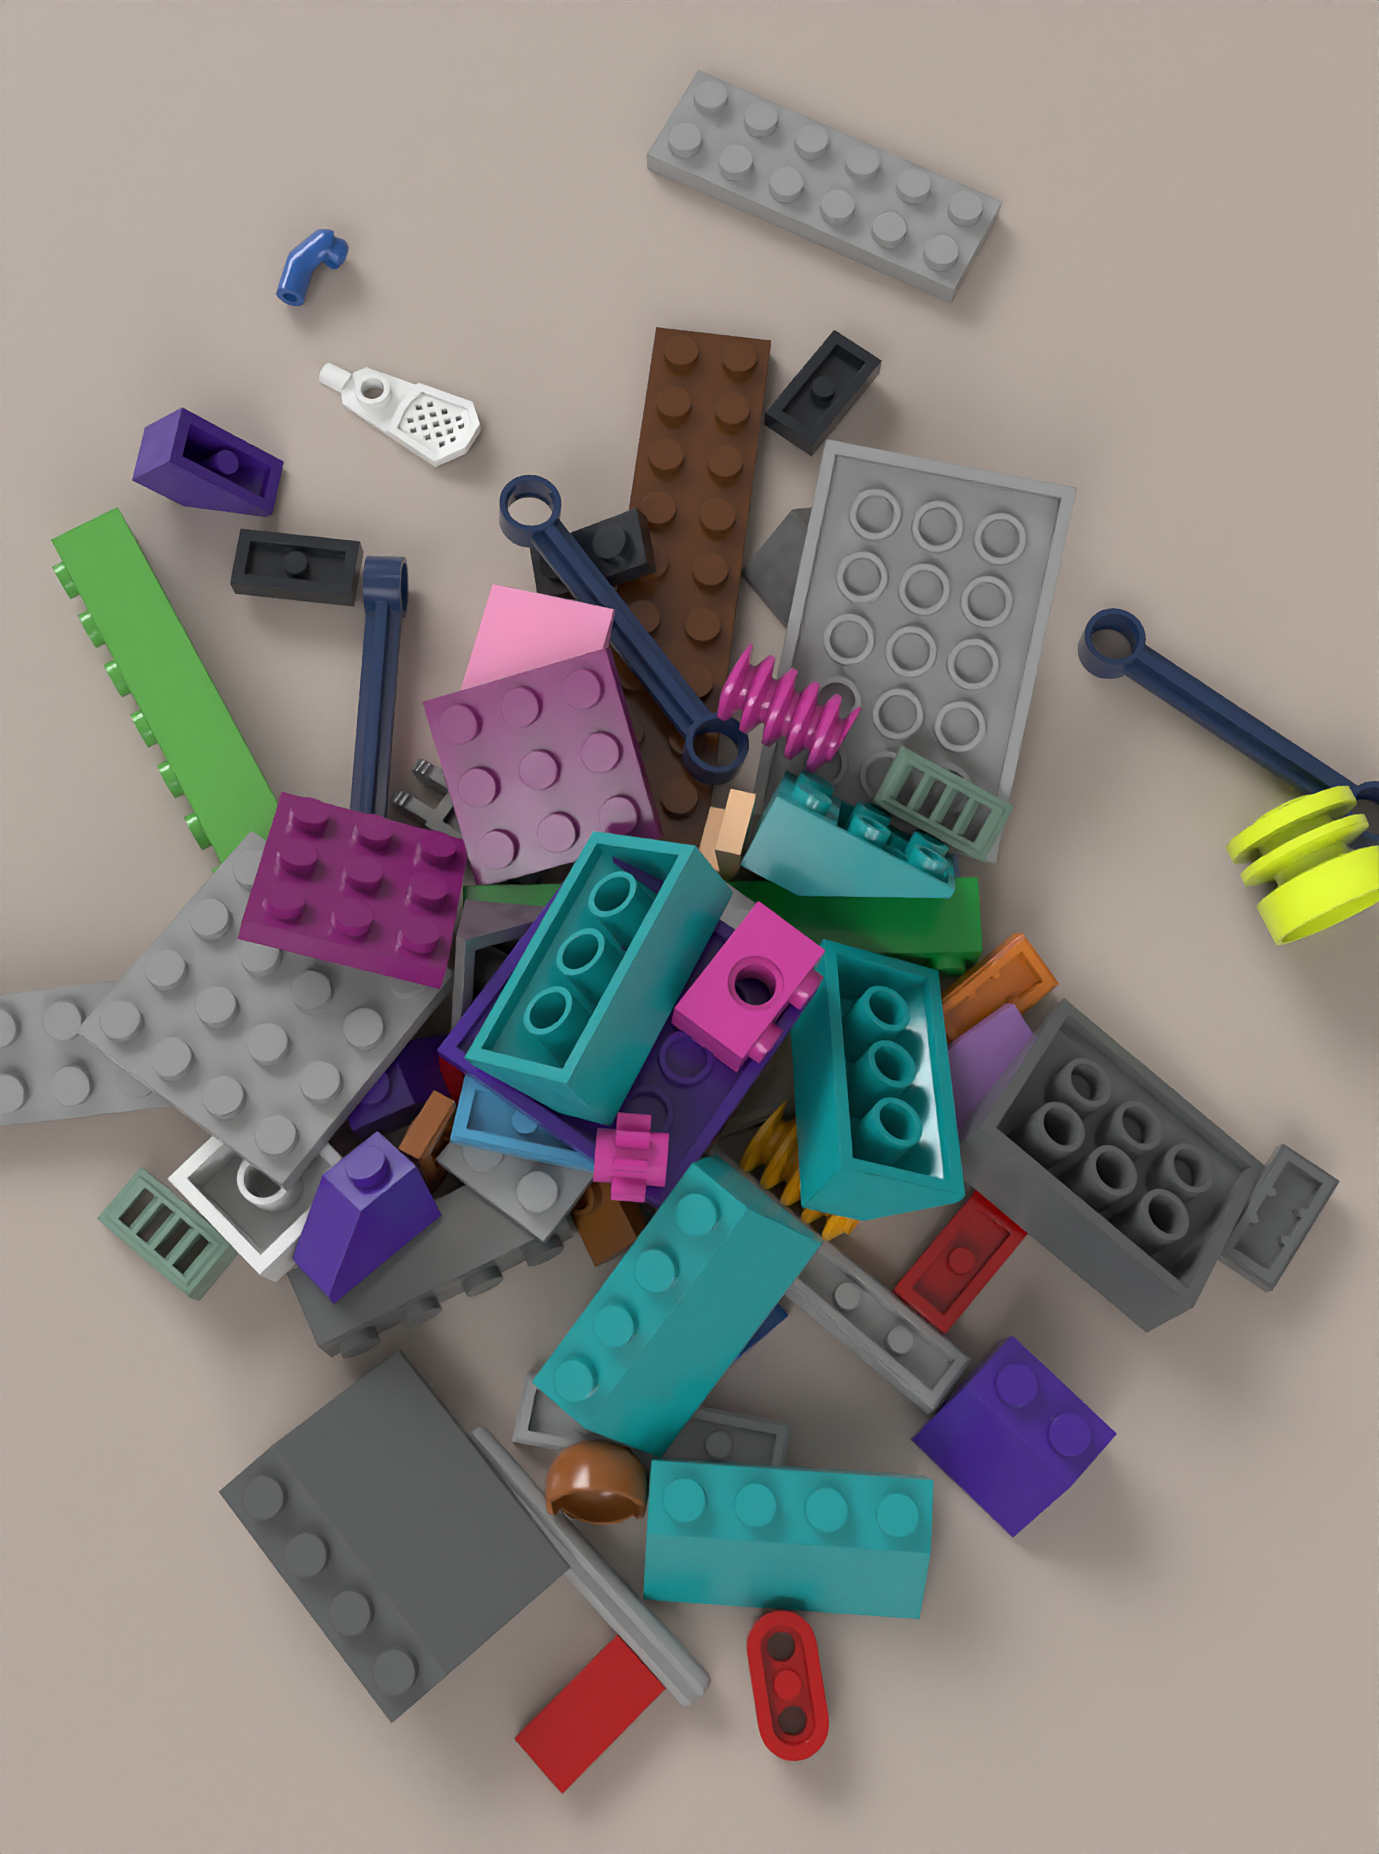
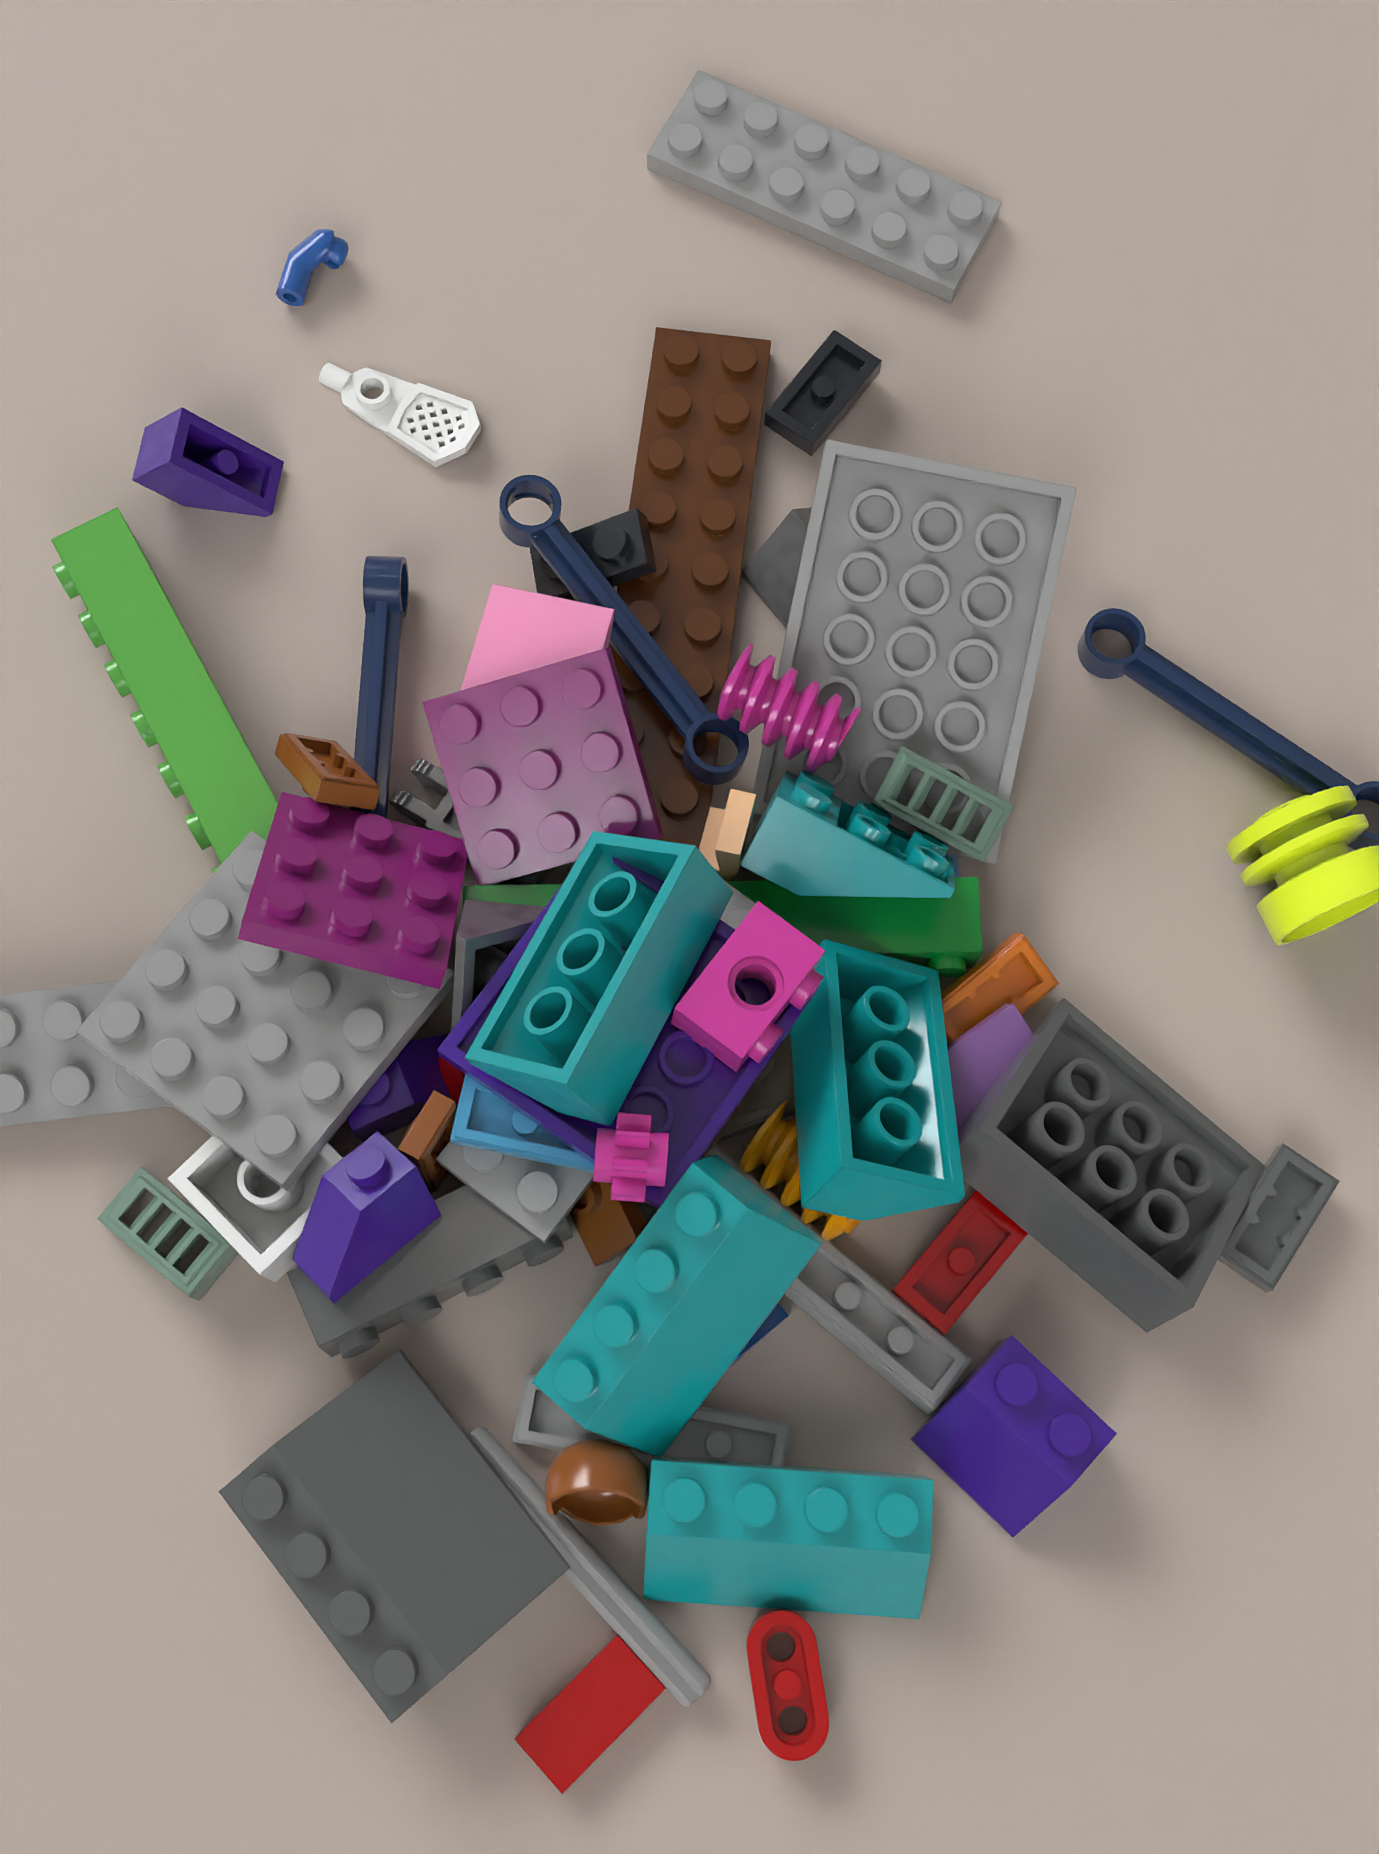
black plate [230,529,364,607] -> none
none -> dark orange plate [275,733,381,810]

